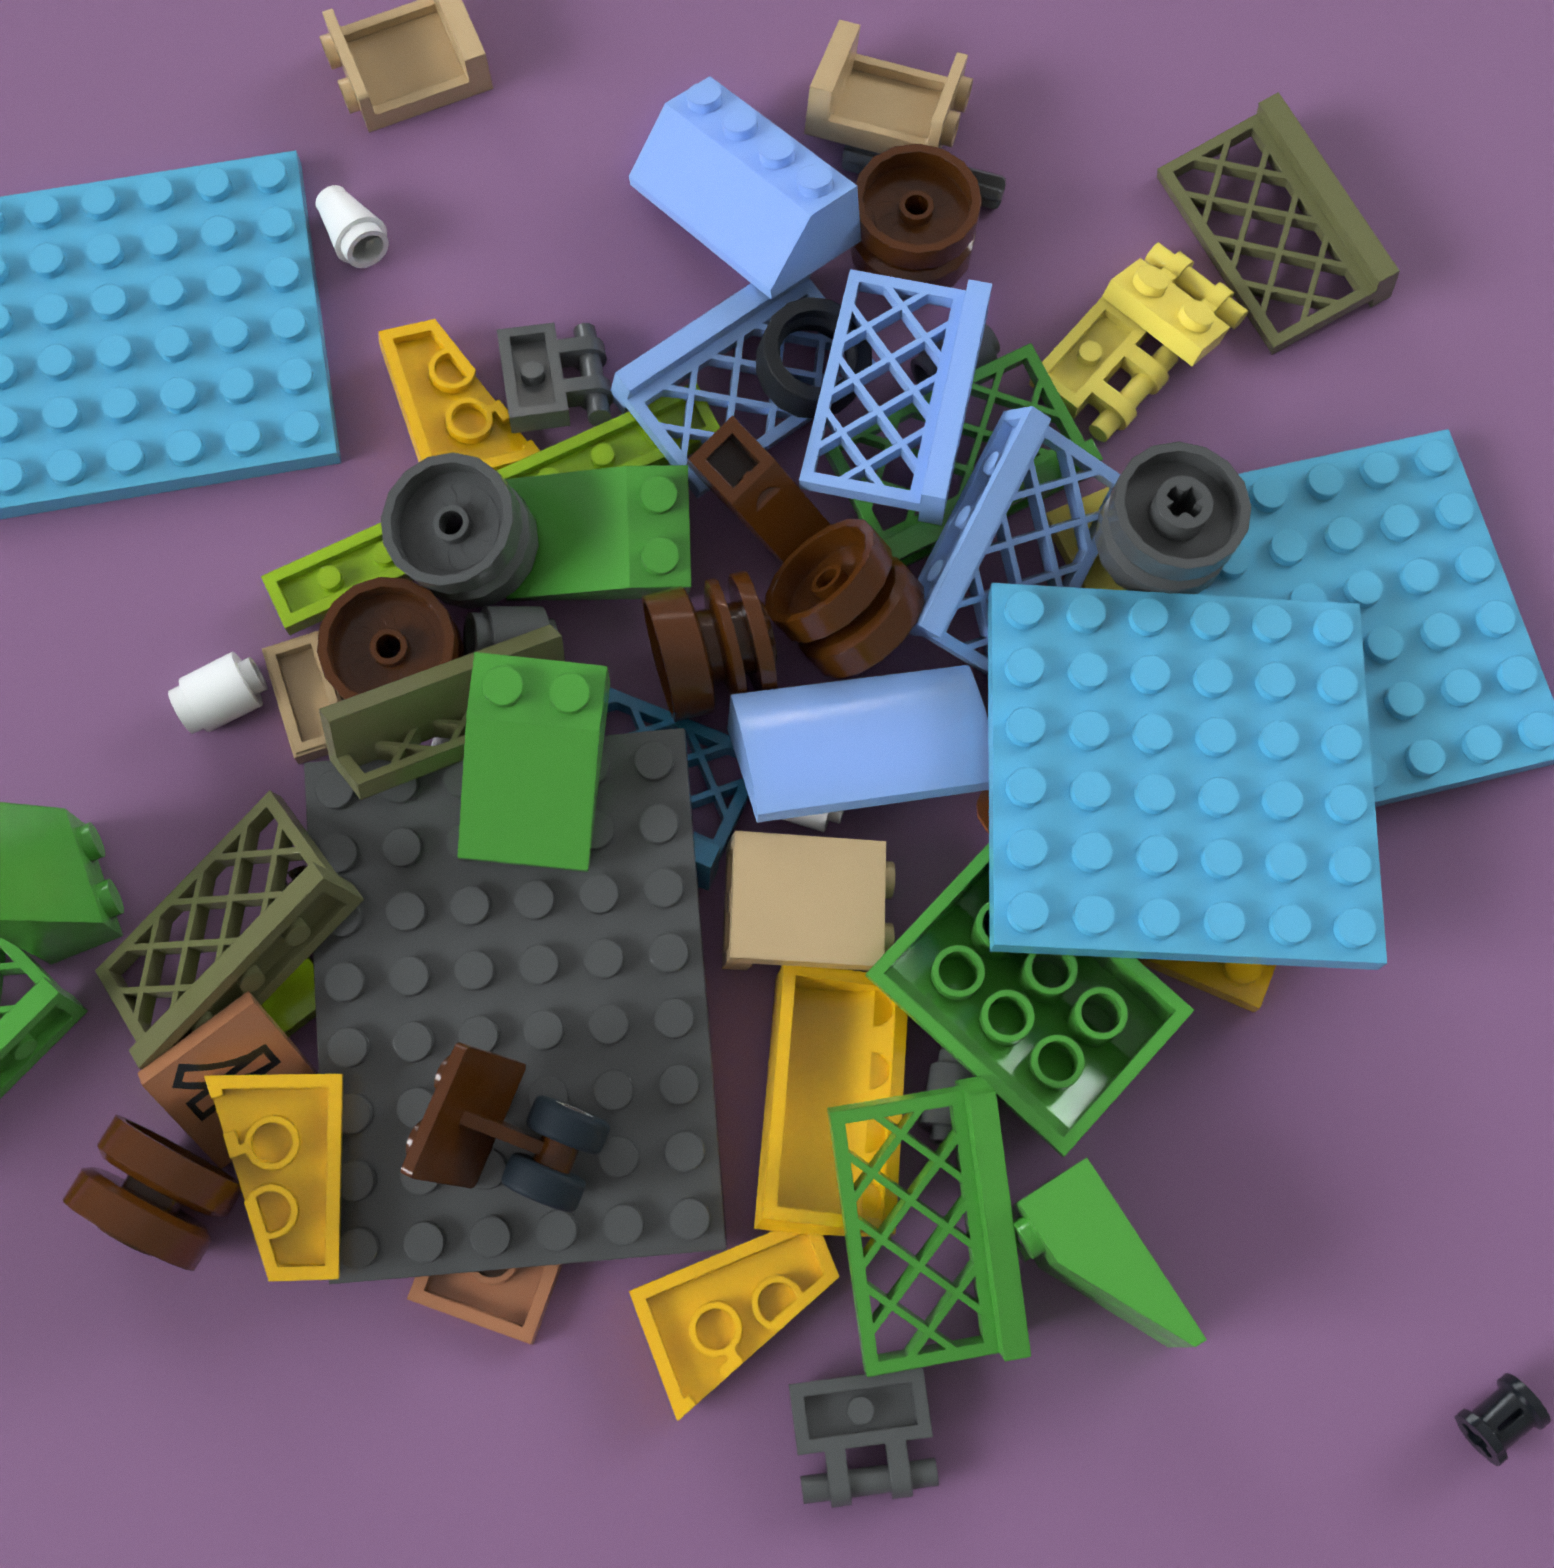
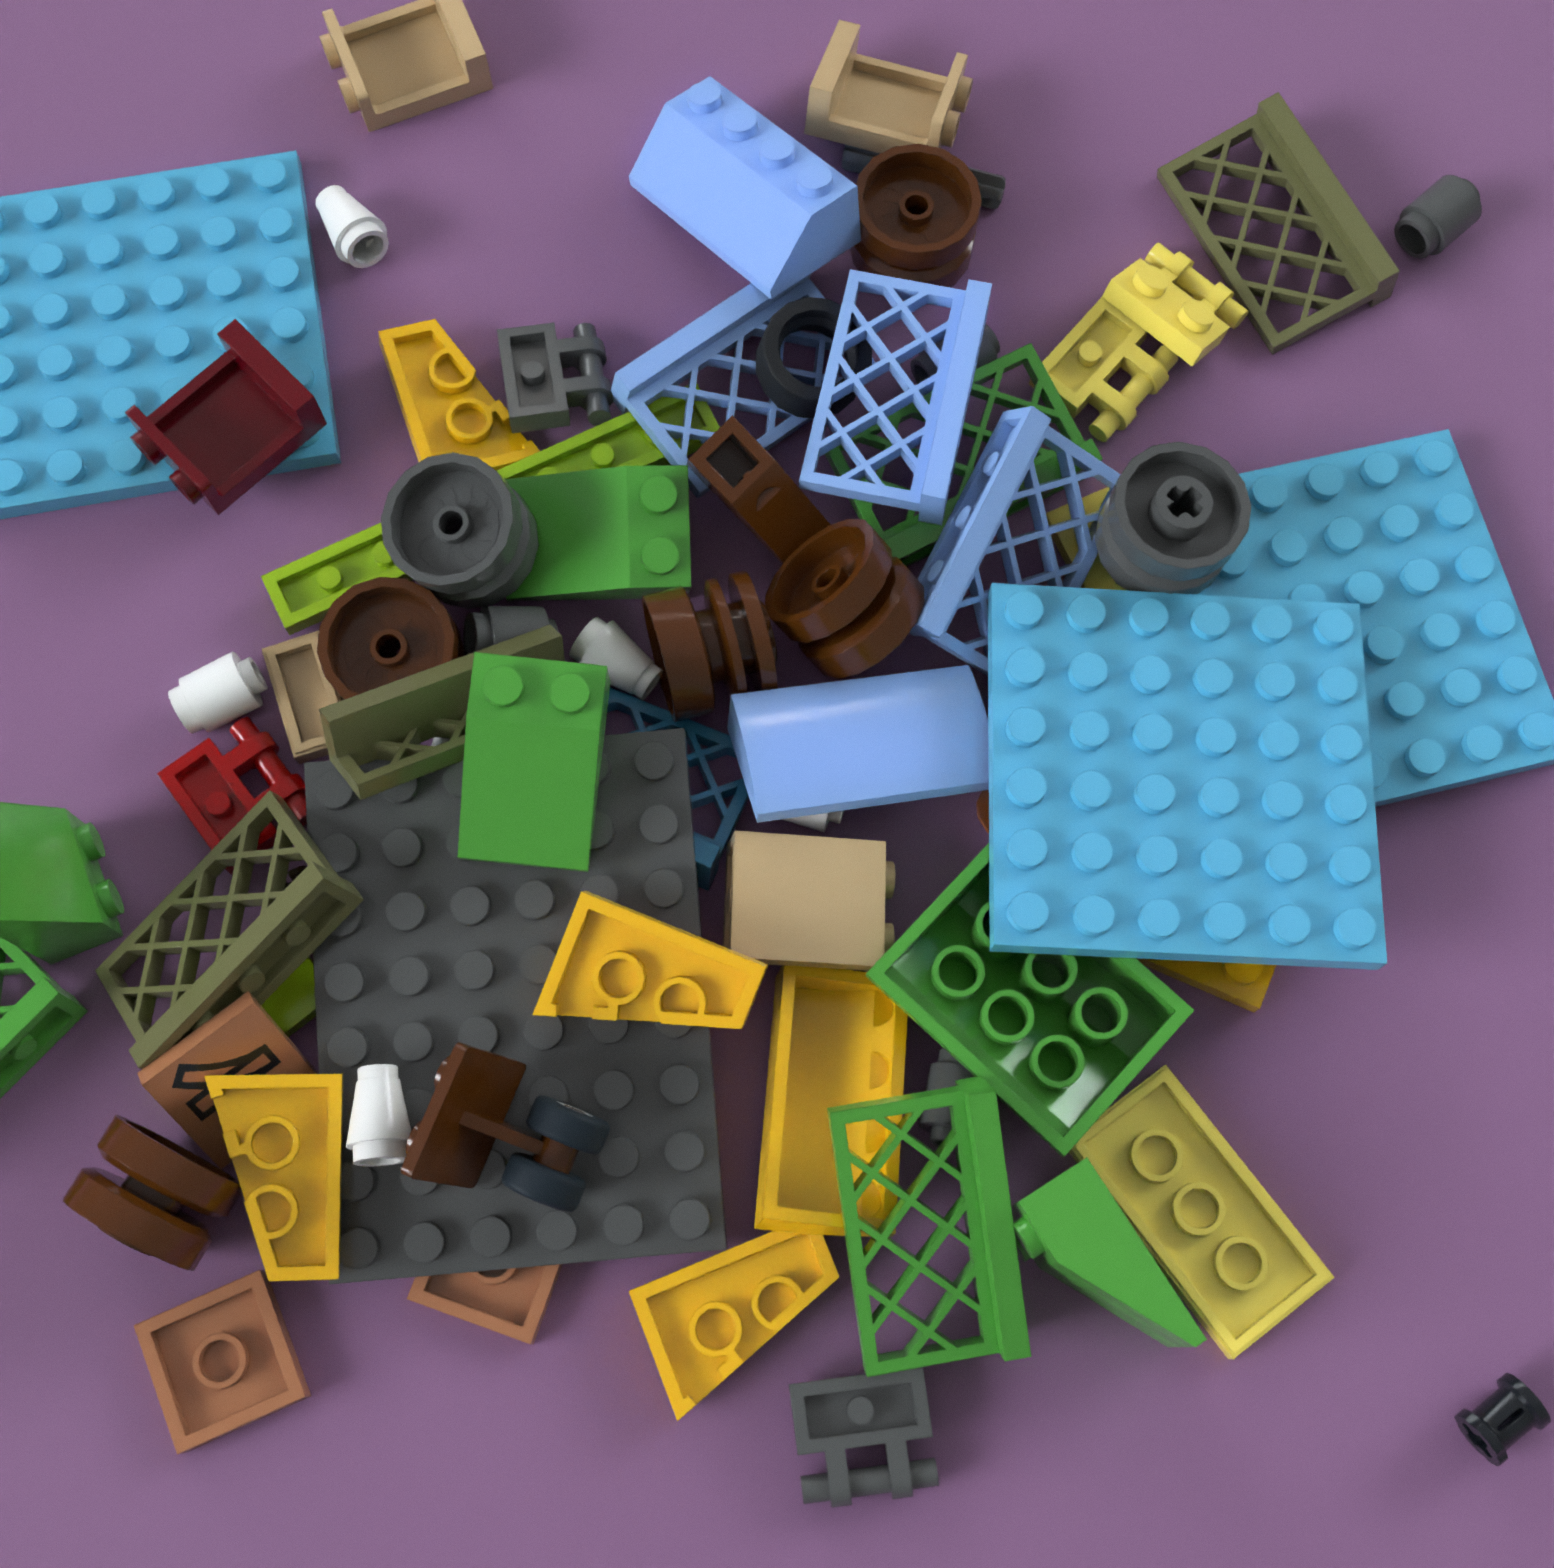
none -> dark red panel [125,319,327,515]
none -> nougat tile [133,1270,311,1455]
none -> red plate [157,717,307,875]
none -> white cone [346,1064,412,1167]
none -> yellow wing [532,891,768,1029]
none -> white cone [569,617,663,700]
none -> light yellow tile [1069,1064,1335,1360]
none -> dark grey brick [1394,175,1482,259]

